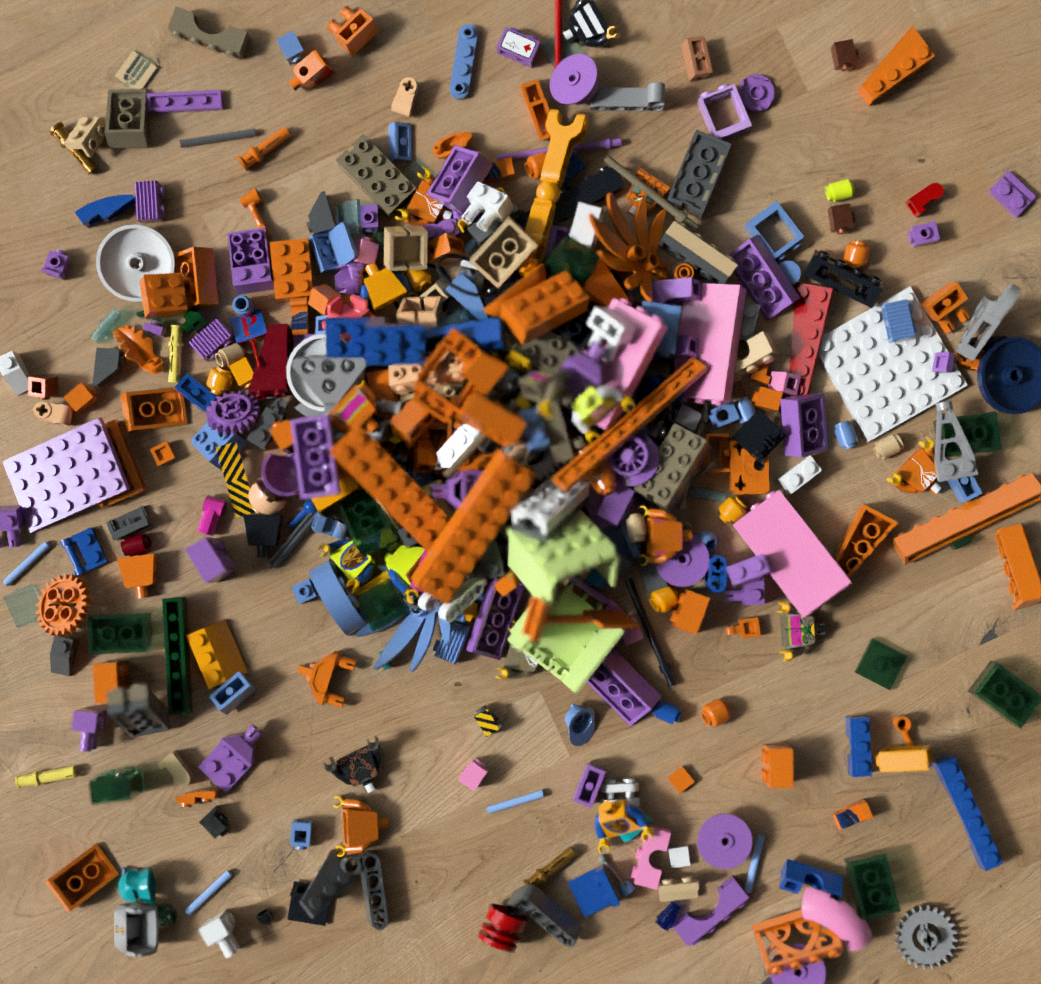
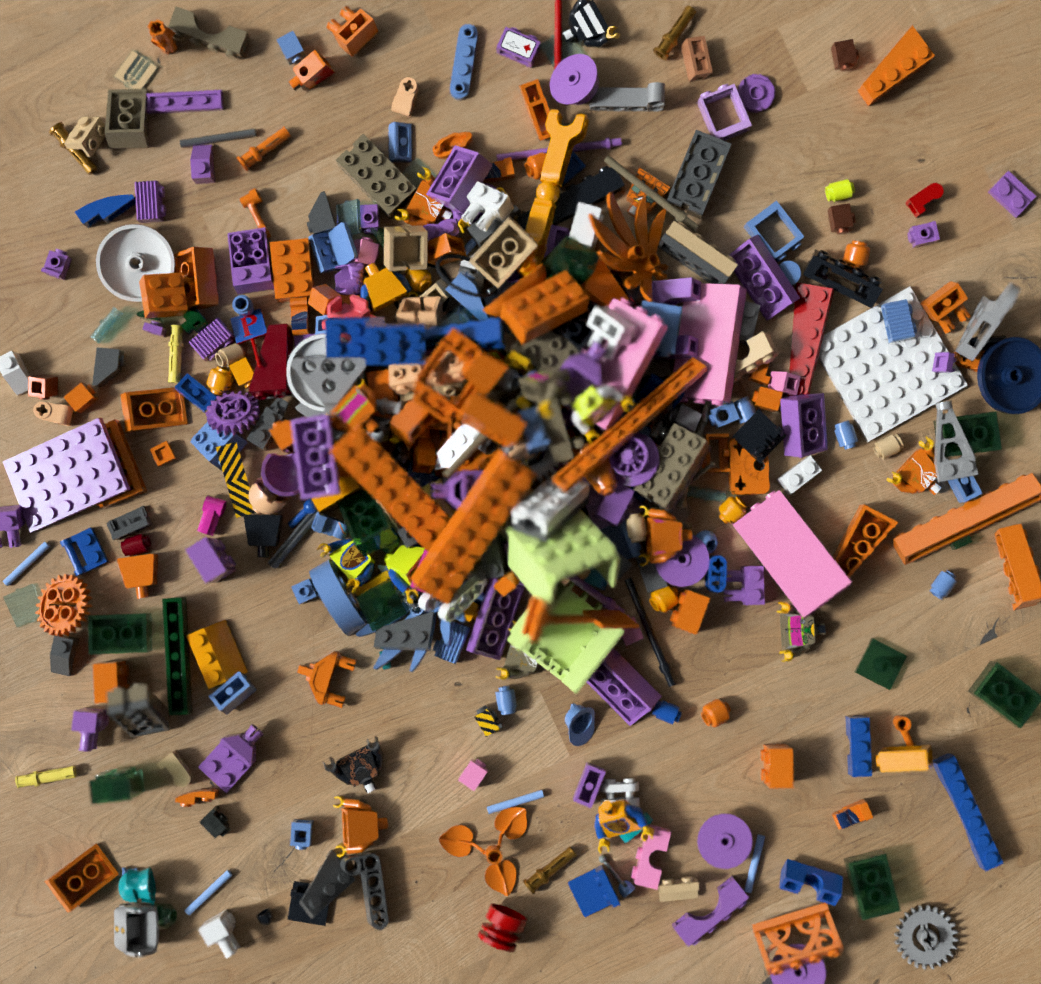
orange plant [113,325,164,375] -> none
dark grey beam [505,884,582,947] -> none
clear blue cone [655,901,681,932] -> none
orange tile [667,766,694,794] -> none
white tile [668,845,691,868] -> none
orange wheel [673,263,694,279] -> none
orange plate [725,617,761,639] -> none
medium lavender brick [726,553,773,587] -> none
bright pink brick [802,887,873,951] -> none
none -> orange piece [148,19,178,55]
none -> medium lavender slope [190,145,215,184]
none -> dark grey wing [373,611,436,651]
none -> orange plant [439,807,527,896]
none -> medium blue brick [495,686,517,715]
none -> pearl gold pin [653,5,696,60]
none -> medium blue brick [929,570,957,600]

